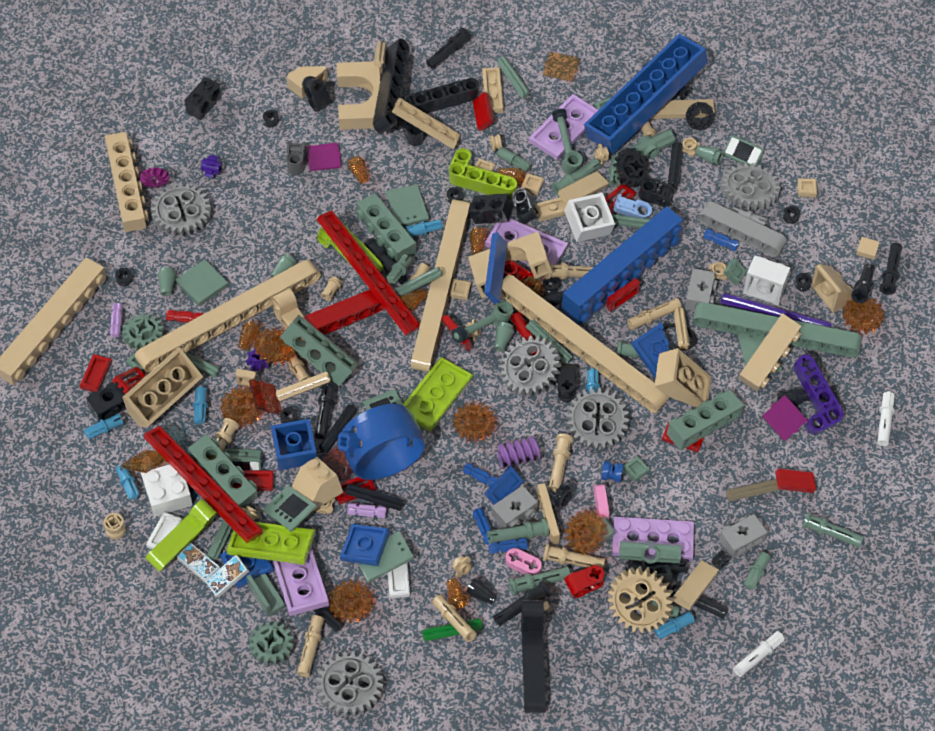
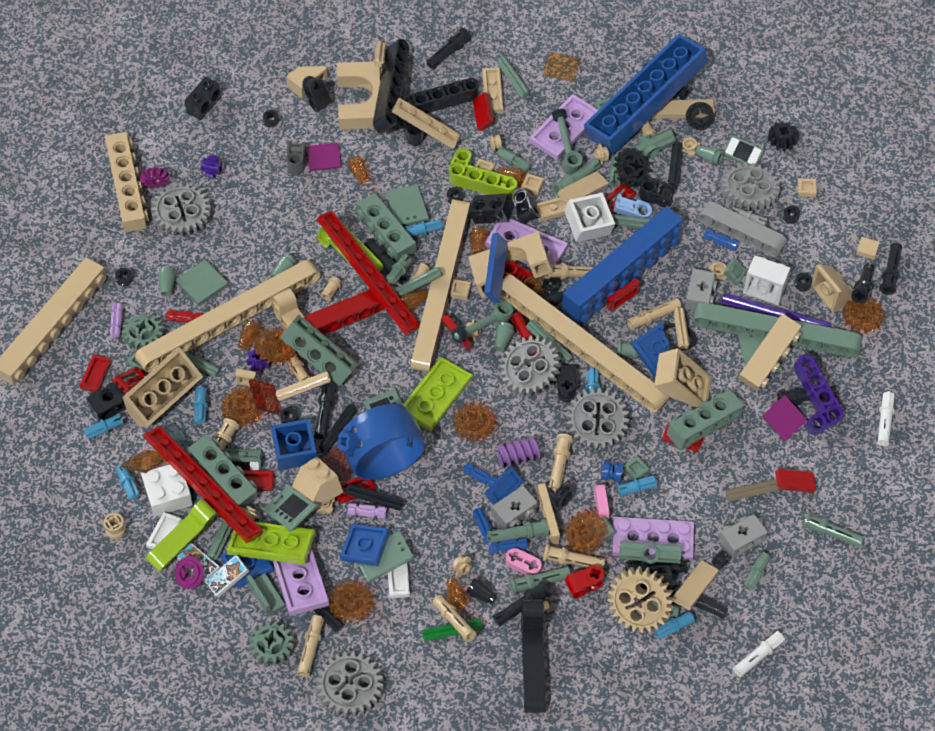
none -> magenta gear [174,556,206,589]
none -> dark azure axle [617,476,657,497]
none -> black gear [768,121,799,151]

